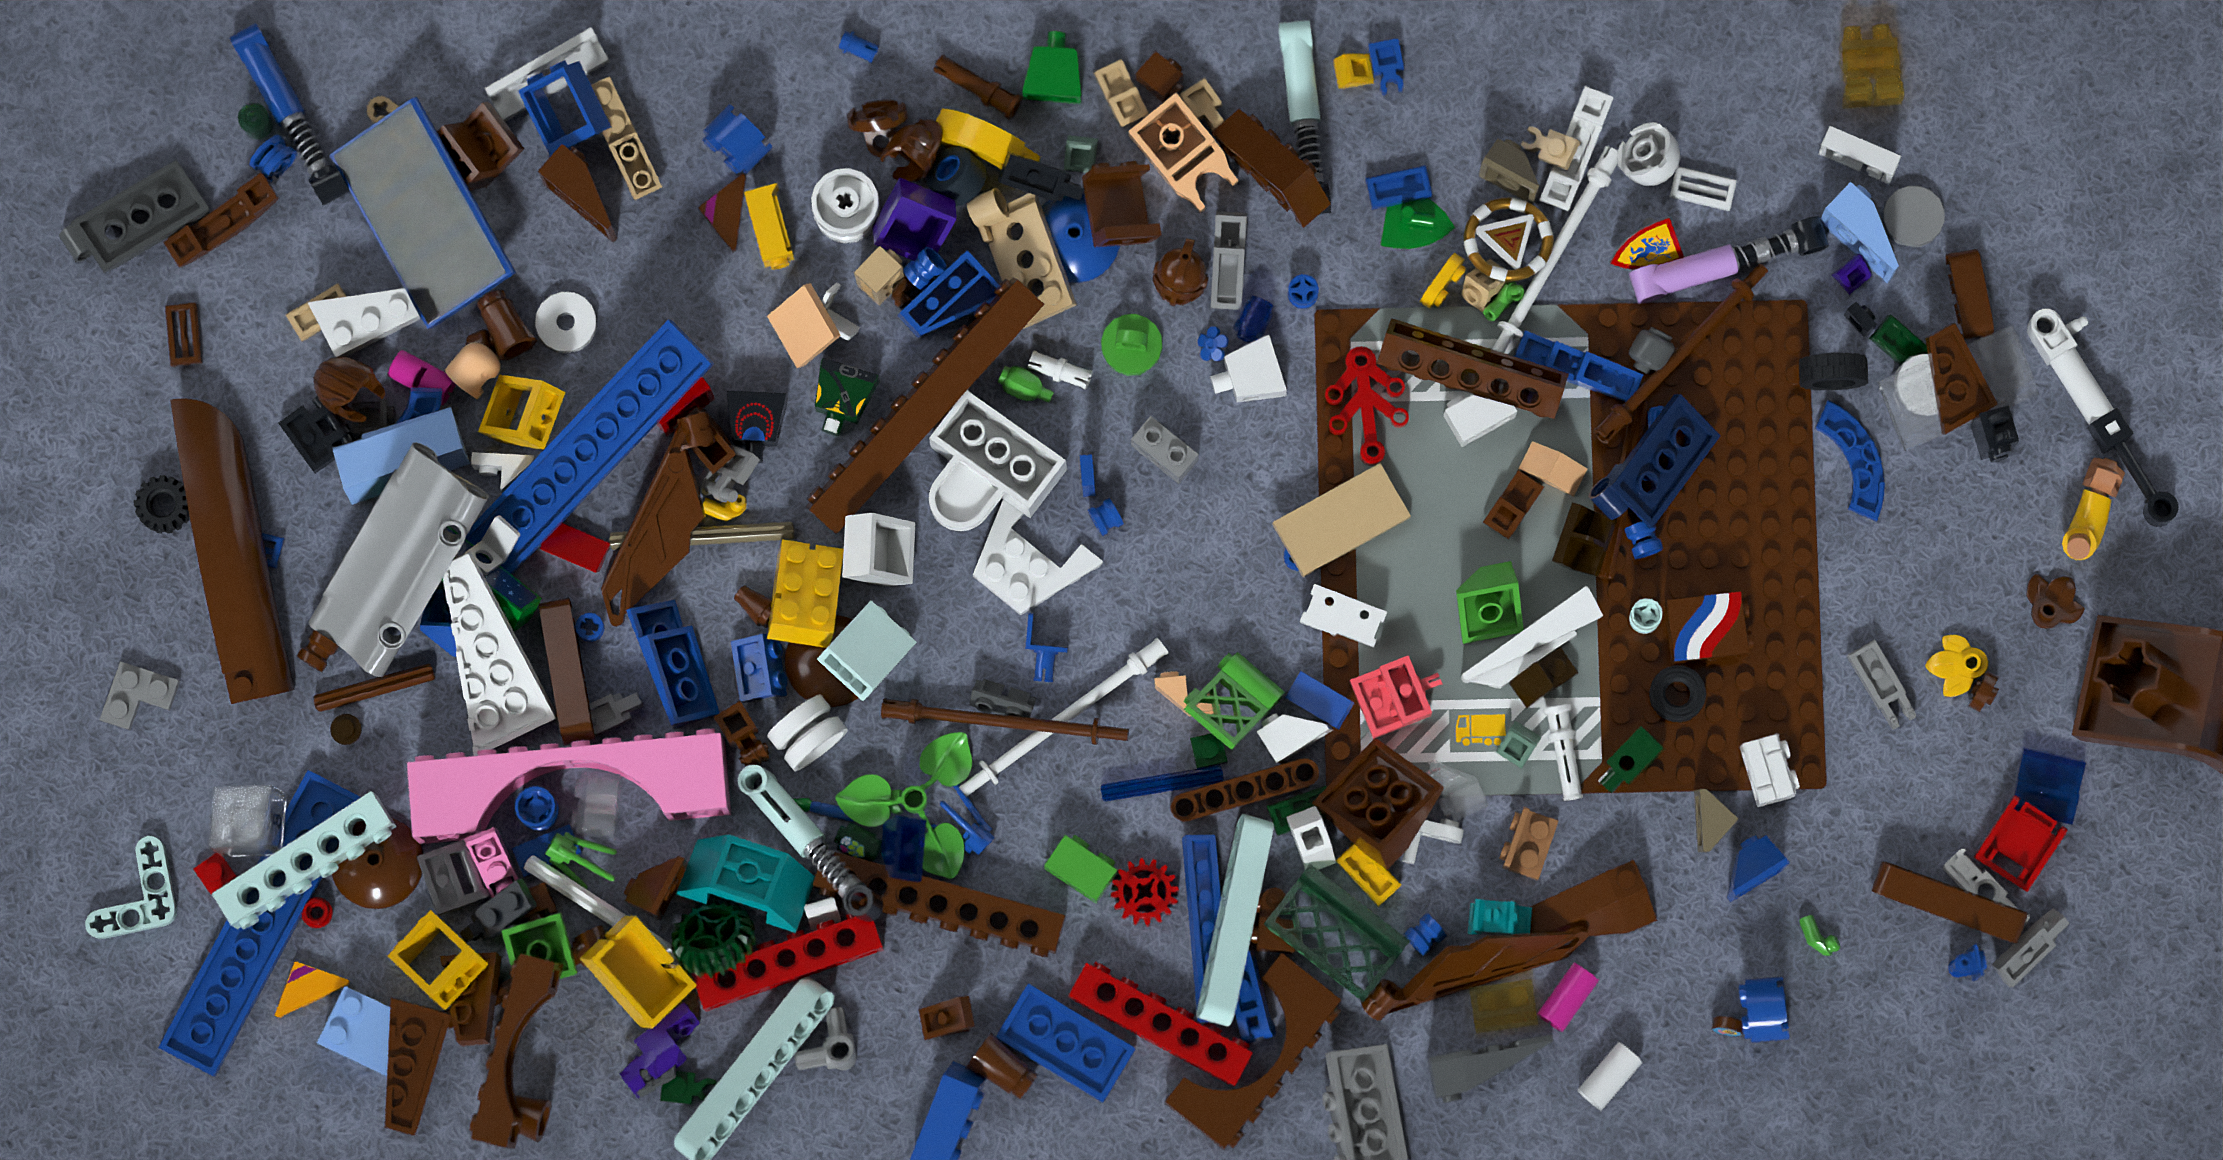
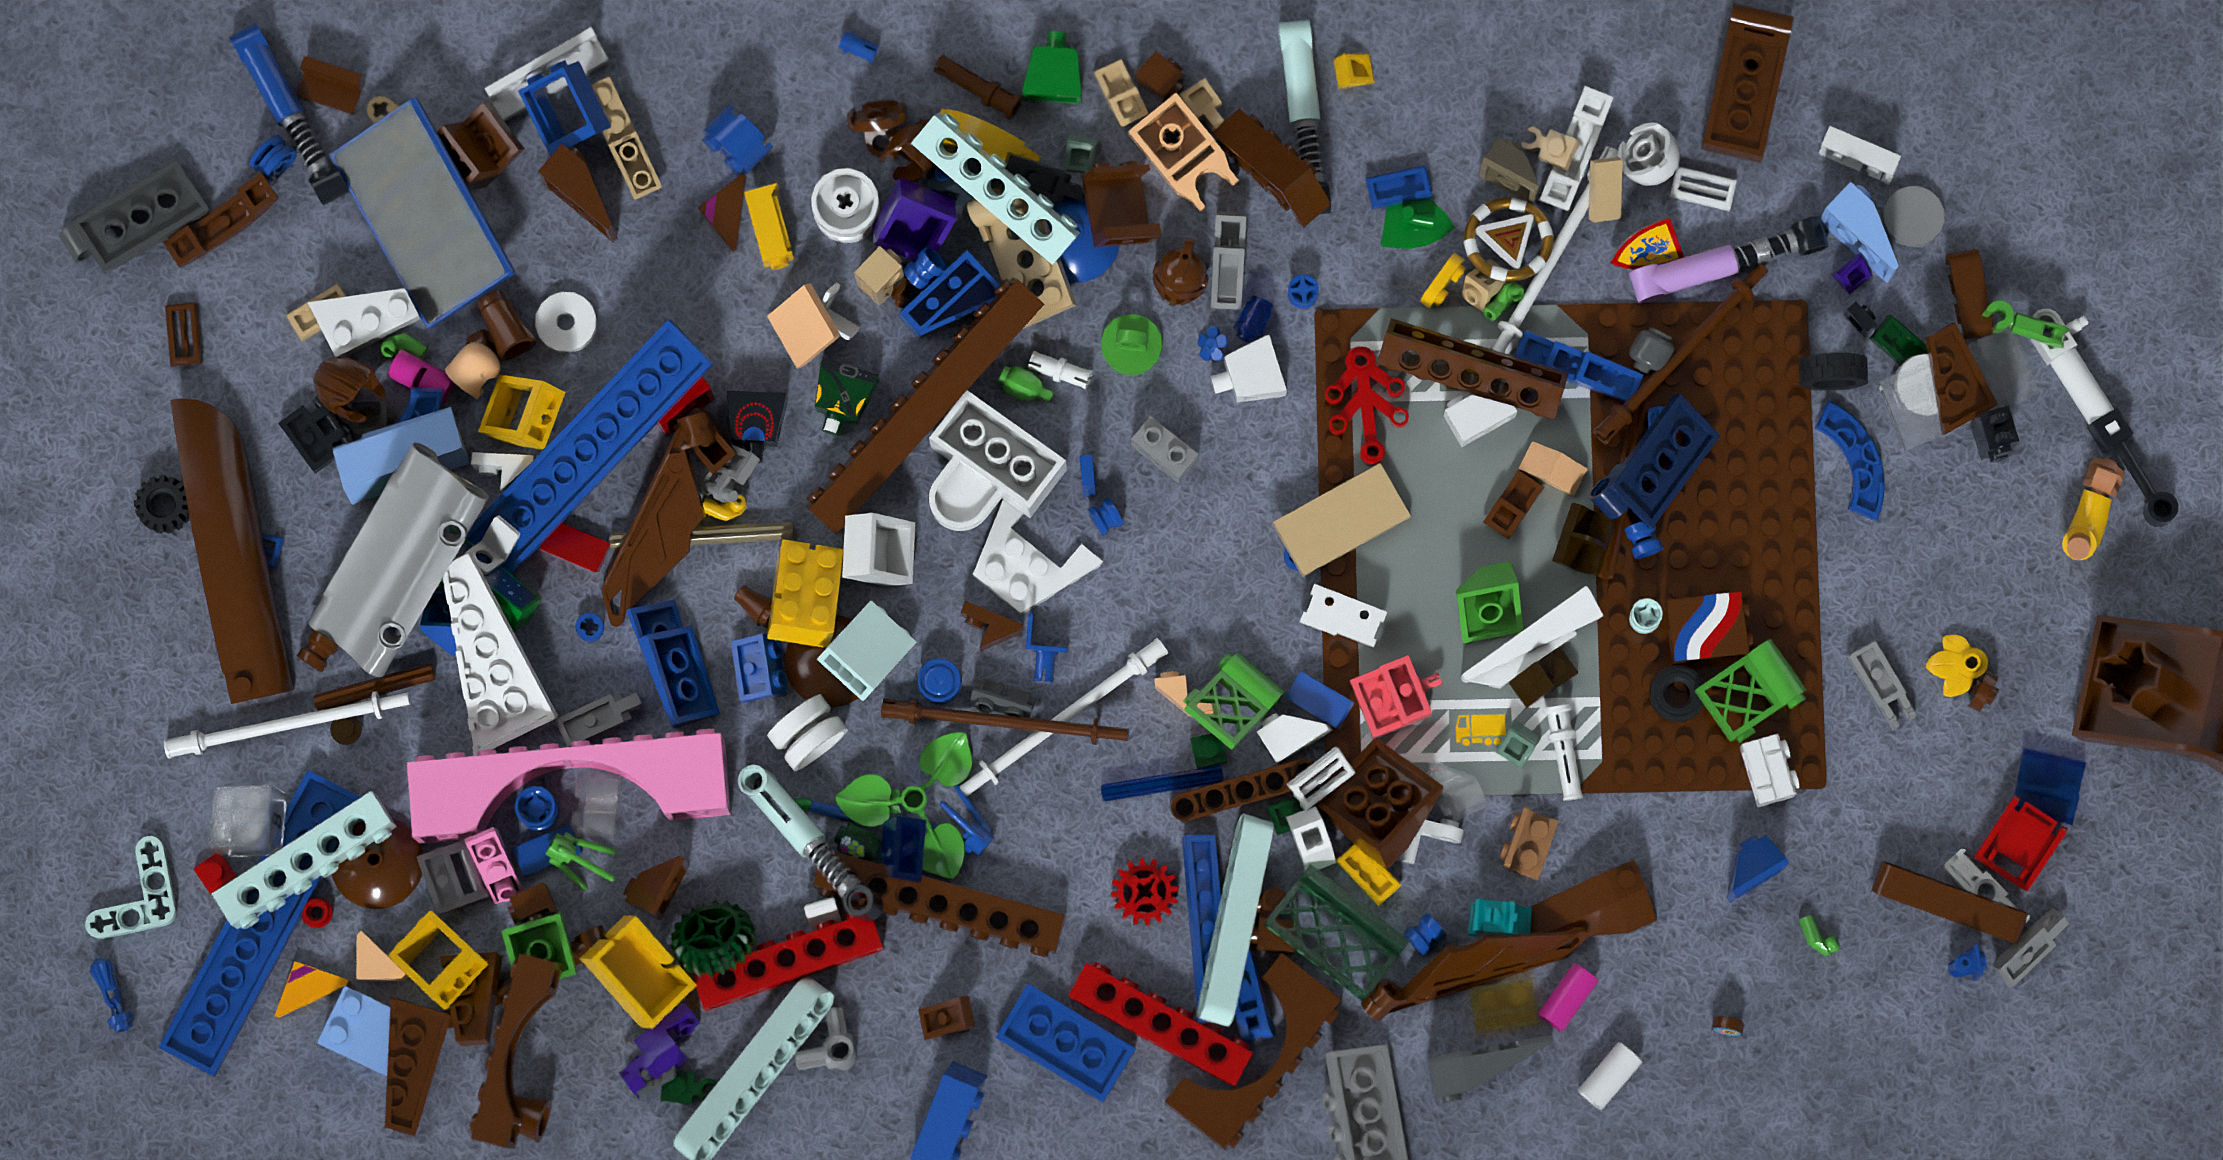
light grey plate [99,661,180,730] -> none
clear green brick [238,102,273,139] -> none
black hinge [460,879,537,943] -> none
white axle [524,855,681,966] -> none
reddish brown beam [539,598,595,746] -> none
teal slope [677,834,815,933] -> none
reddish brown brick [714,701,770,766] -> none
reddish brown plant [965,1032,1038,1099] -> none
bright green brick [1044,835,1117,904] -> none
blue plate [1368,38,1404,96] -> none
dark green torso [1598,726,1665,793] -> none
dark tan slope [1694,789,1739,853] -> none
blue brick [1739,976,1789,1043] -> none
clear yellow hips [1839,24,1905,109] -> none
reddish brown plate [2026,574,2085,629] -> none
none -> blue piece [90,957,134,1033]
none -> white bar [164,691,411,759]
none -> reddish brown panel [296,56,366,114]
none -> light nougat slope [356,931,409,982]
none -> bright green arm [380,333,429,360]
none -> light aqua brick [911,112,1080,265]
none -> blue wheel [917,658,962,705]
none -> reddish brown slope [961,601,1023,651]
none -> white tile [1286,747,1355,811]
none -> tan tile [1589,157,1623,222]
none -> bright green piece [1695,639,1807,744]
none -> reddish brown hinge [1701,3,1794,163]
none -> bright green piece [1981,300,2069,348]

